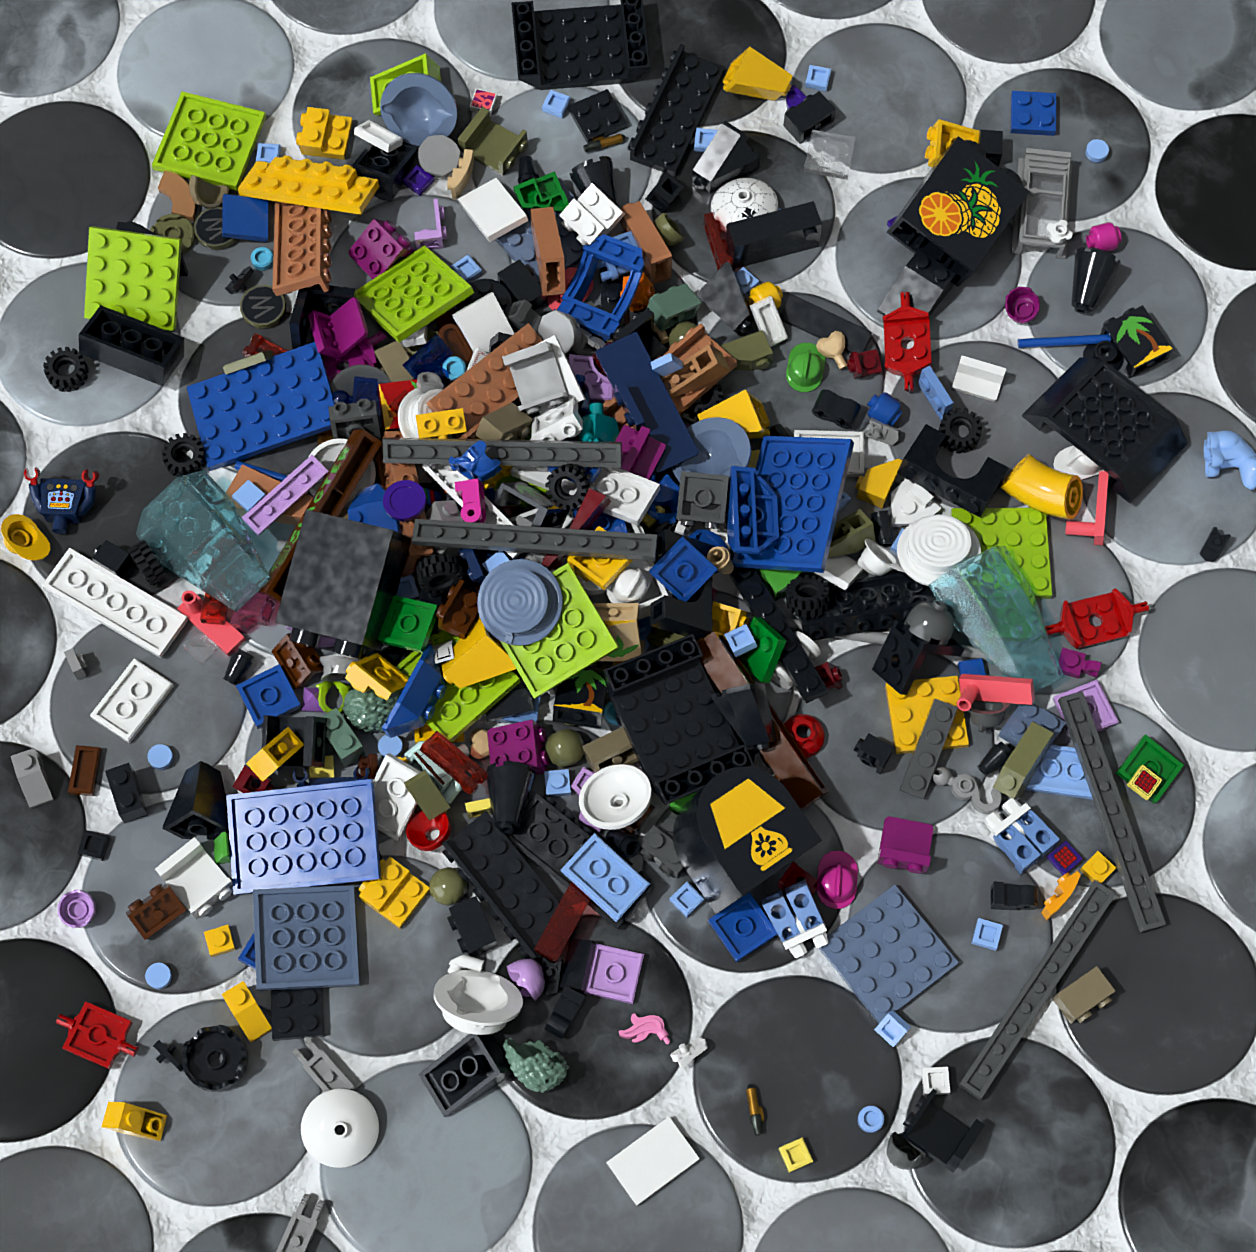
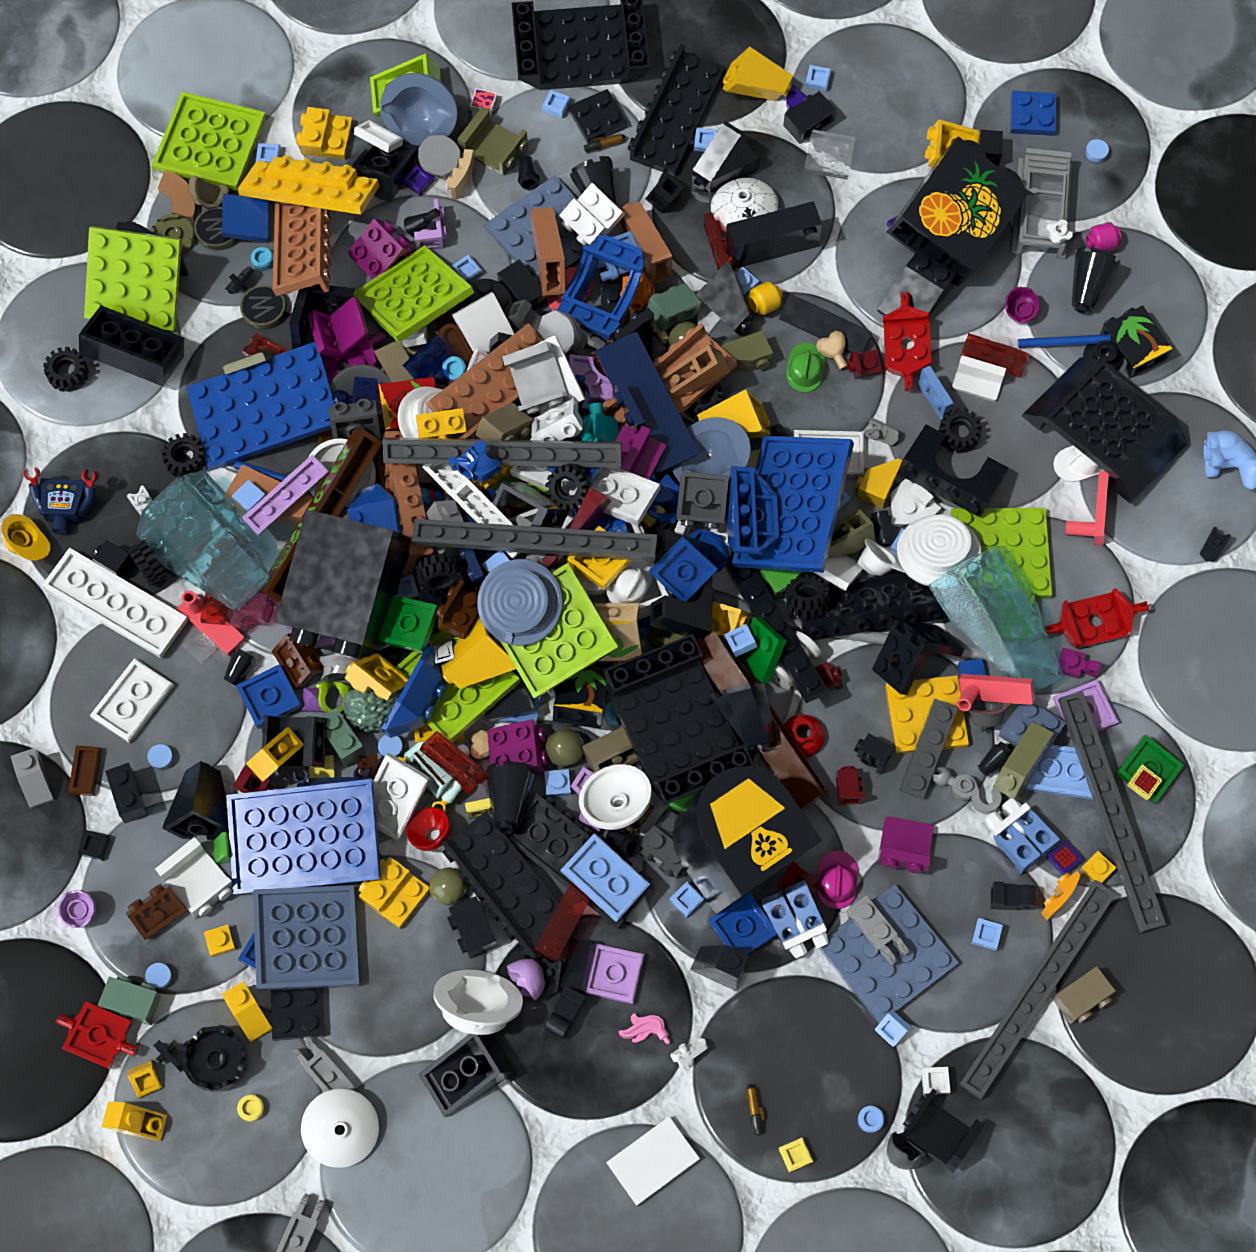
light grey plate [64,648,87,680] -> none
dark purple piece [383,480,427,521] -> none
olive tile [404,770,451,821] -> none
light grey tile [416,372,443,393] -> none
white arm [448,955,484,973] -> none
dark pink leg [455,478,486,523] -> none
white tile [458,178,528,242] -> none
sand green piece [503,1038,570,1093] -> none
green slope [513,171,569,211] -> none
light blue tile [651,353,684,377] -> none
olive hair [654,213,685,246] -> none
tan cone [707,547,734,574] -> none
white tile [750,296,788,347] -> none
black axle [812,389,861,429] -> none
blue head [867,392,902,426] -> none
dark grey cylinder [904,600,955,645] -> none
yellow brick [1000,453,1083,519] -> none
none -> sand green brick [98,975,161,1025]
none -> white piece [127,485,159,521]
none -> yellow slope [128,1060,162,1098]
none -> light yellow tile [237,1095,264,1122]
none -> black cone [404,208,440,237]
none -> black slope [690,945,749,991]
none -> dark red brick [835,766,865,805]
none -> light grey hinge [846,895,909,965]
none -> clear red plate [960,333,1029,377]

